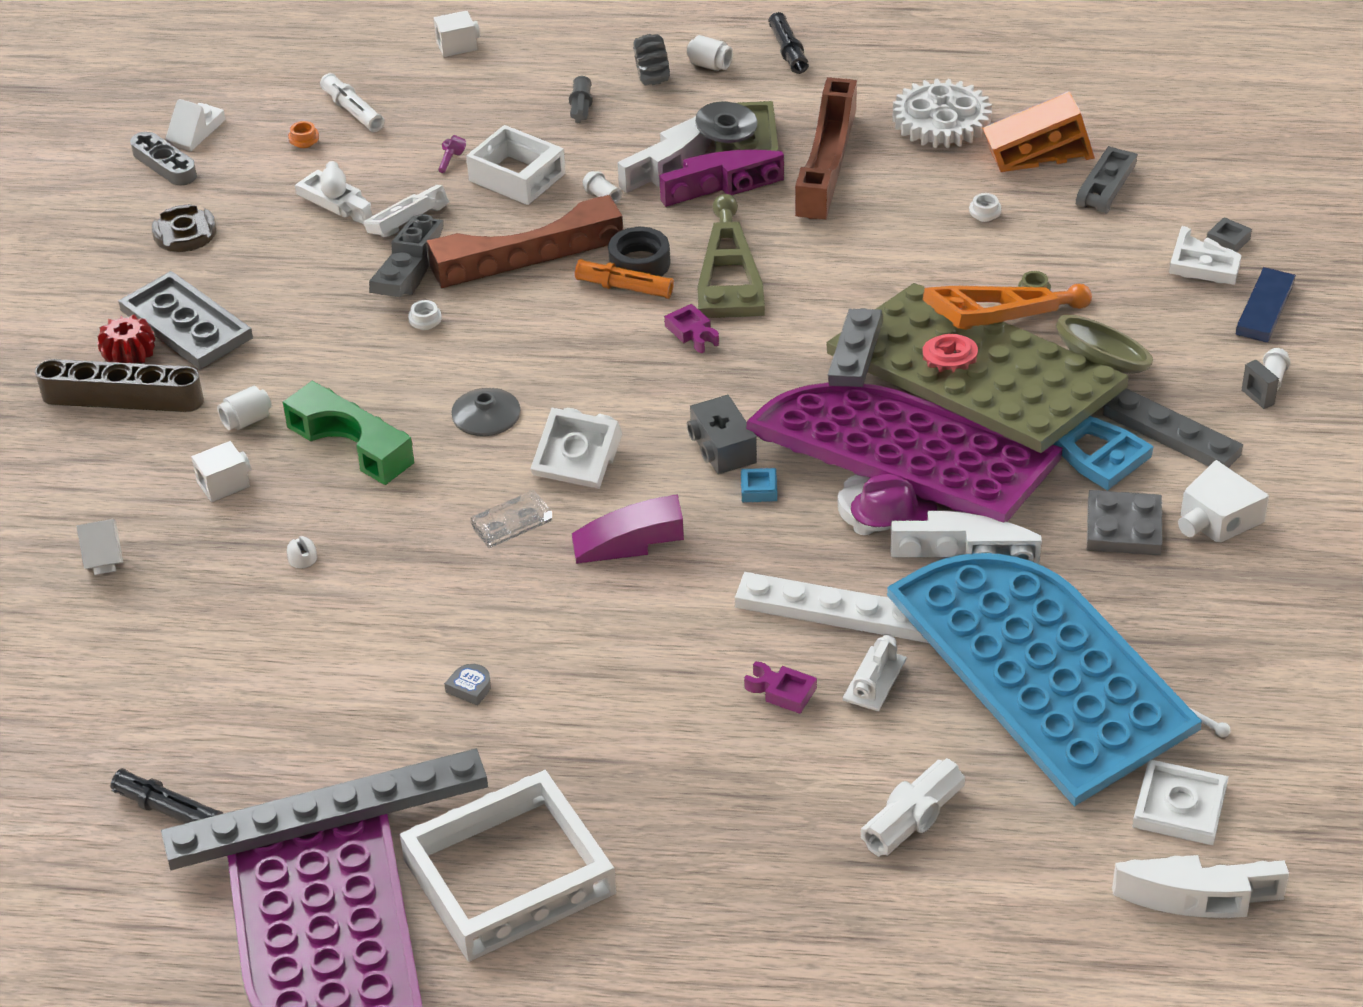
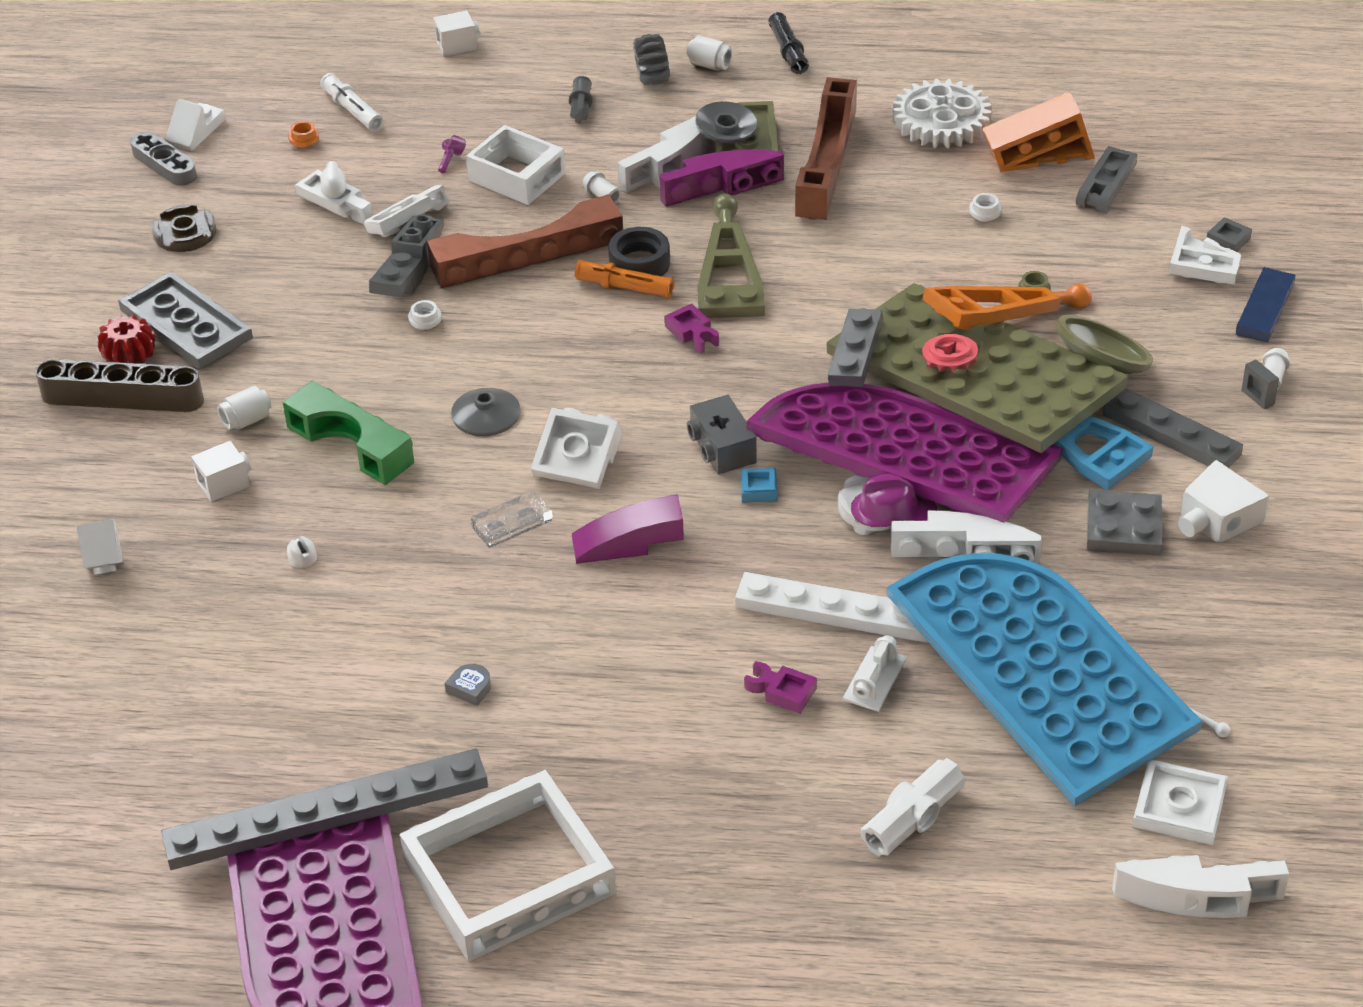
black pin [110,768,223,823] -> none

